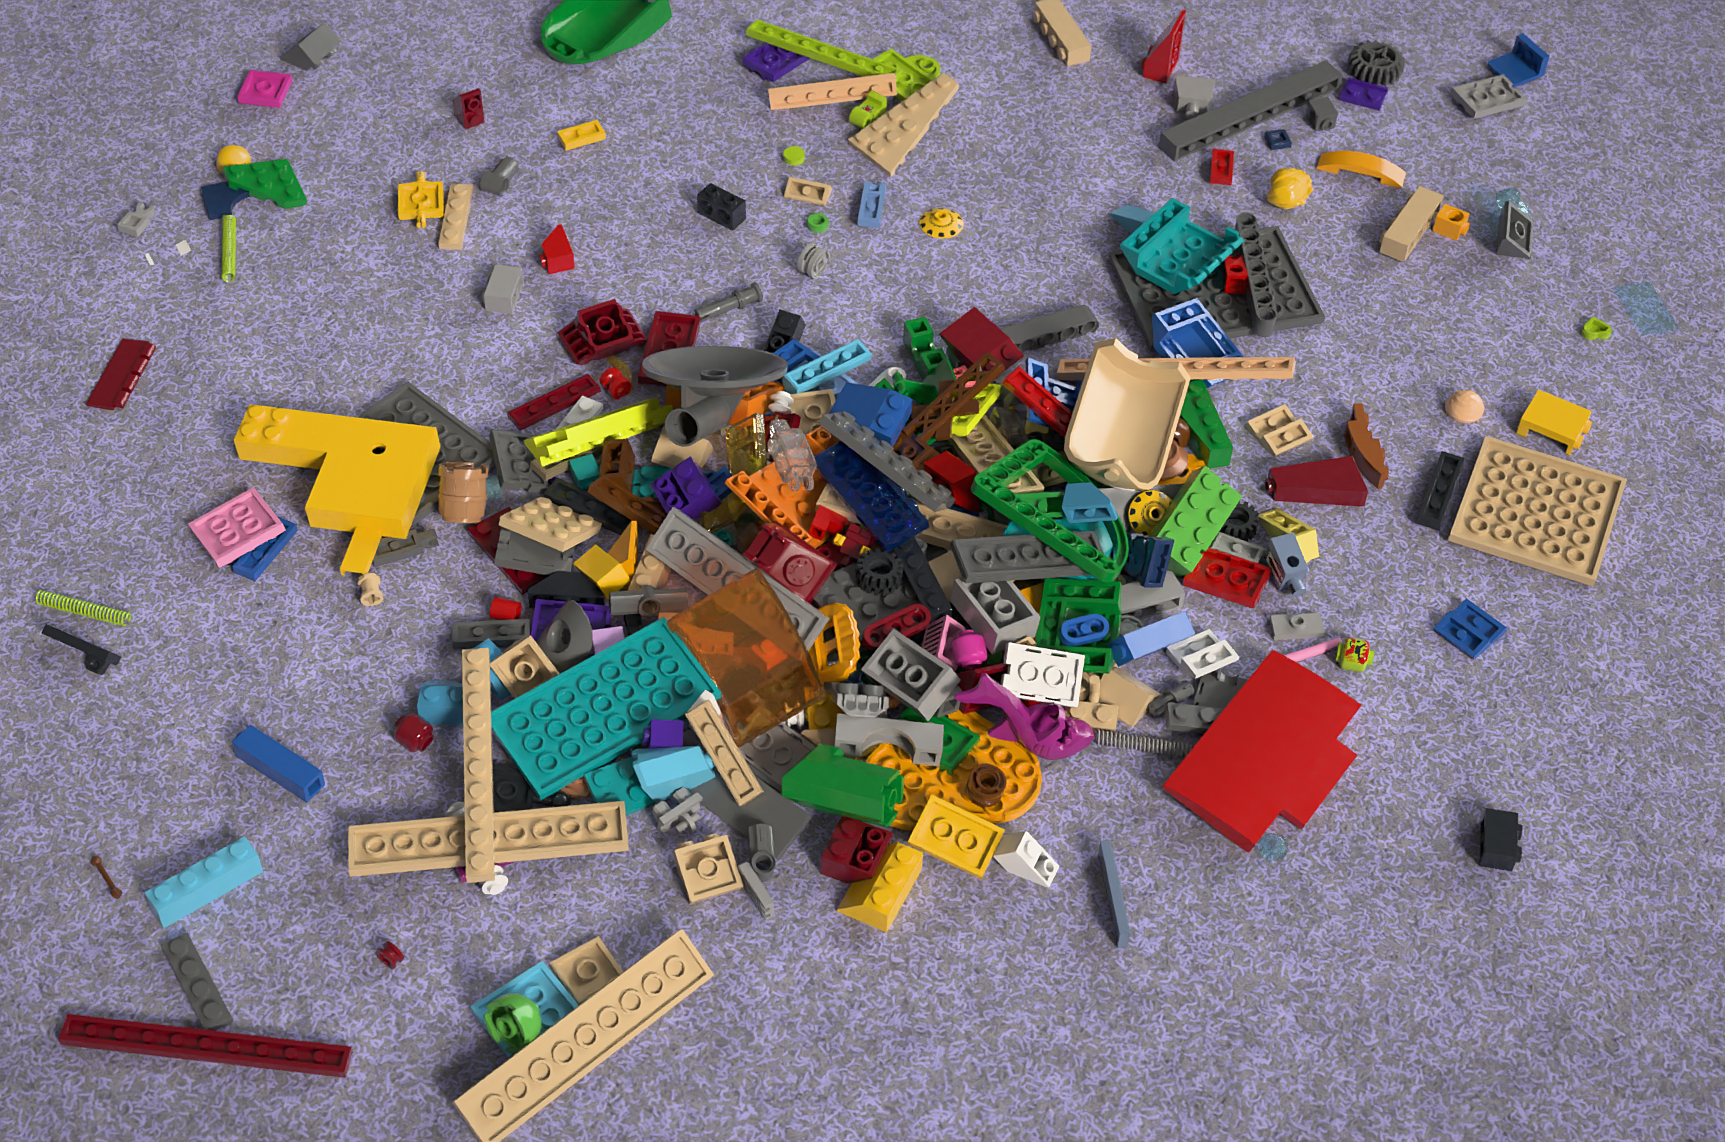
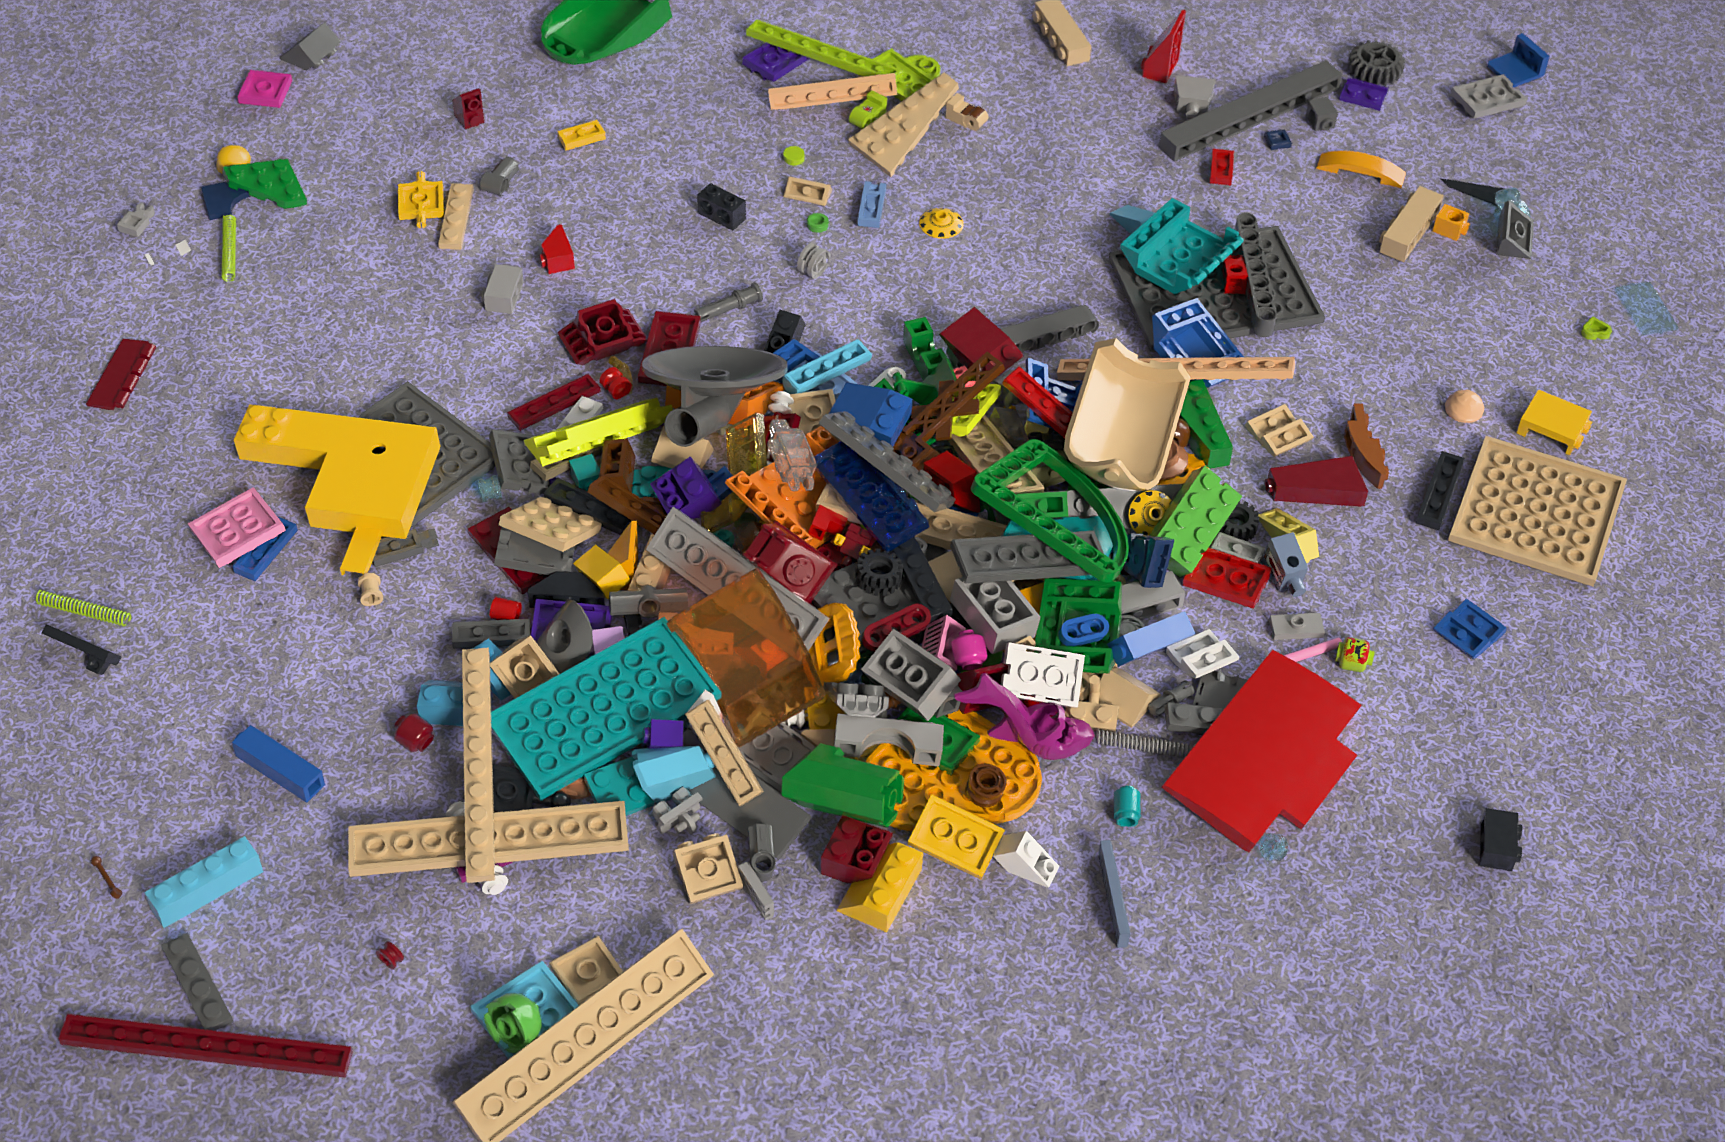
medium nougat piece [438,462,488,523] -> none
dark azure slope [1062,482,1118,523] -> none
yellow hair [1267,168,1314,209] -> none
none -> tan leg [946,93,988,131]
none -> teal brick [1114,786,1141,827]
none -> black bar [1440,178,1514,207]

